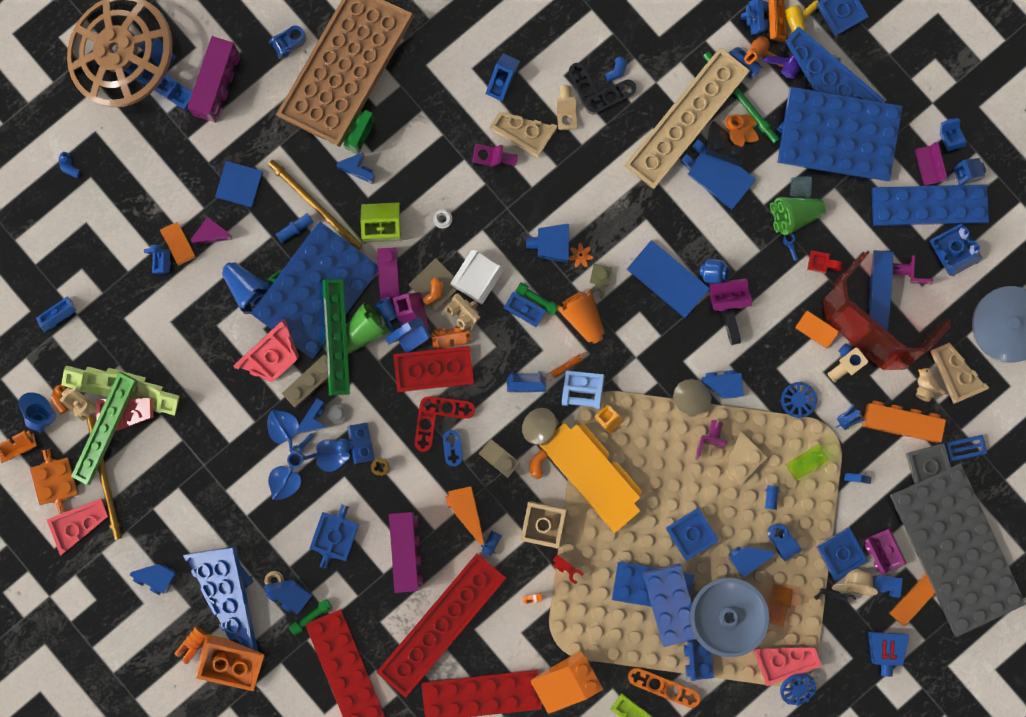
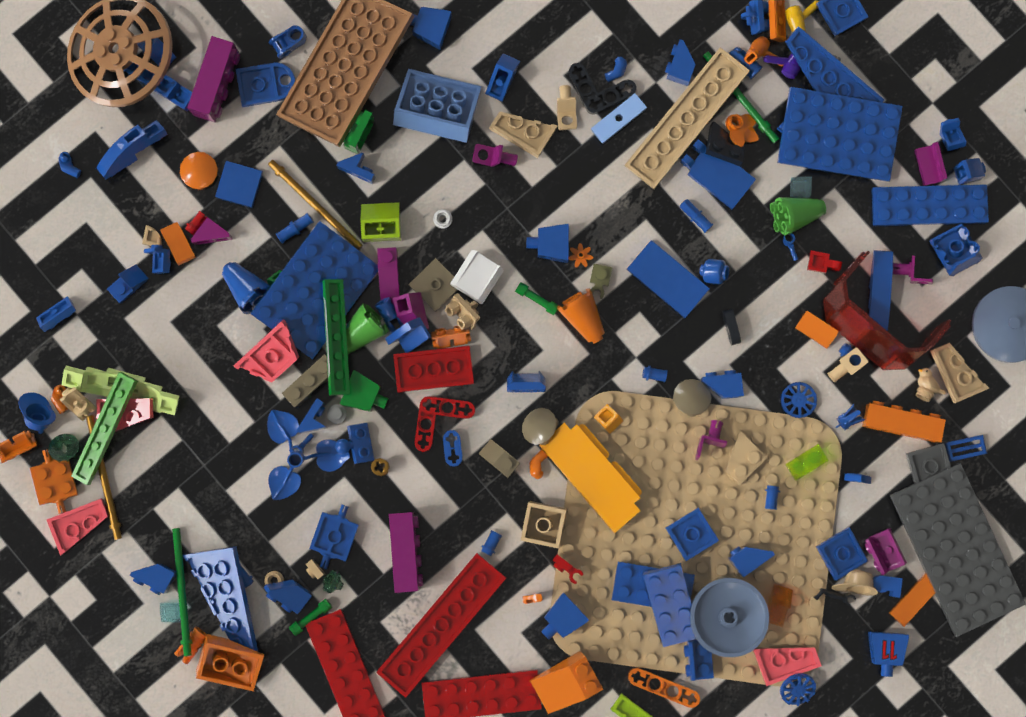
orange arm [422,278,443,306] -> none
orange slope [446,486,485,545] -> none
blue plate [503,292,546,328] -> none
orange piece [545,352,588,381] -> none
light blue plate [562,371,605,409] -> none
magenta bracket [709,279,752,311] -> none
blue piece [768,524,801,562] -> none
none -> clear green gear [48,434,80,463]
none -> blue slope [96,120,168,180]
none -> blue slope [107,264,149,304]
none -> tan tile [142,225,162,246]
none -> clear light blue slope [160,602,181,622]
none -> green bar [172,528,193,657]
none -> orange dish [180,152,218,190]
none -> red pin [185,211,207,236]
none -> blue tile [236,63,296,107]
none -> tan plate [306,559,325,579]
none -> clear green piece [323,570,344,594]
none -> green torso [340,370,389,412]
none -> medium blue slope [393,69,482,143]
none -> blue torso [410,7,452,50]
none -> blue torso [541,592,589,640]
none -> light blue tile [591,93,647,144]
none -> blue pin [642,365,667,382]
none -> blue slope [665,39,695,86]
none -> blue axle [680,199,713,233]

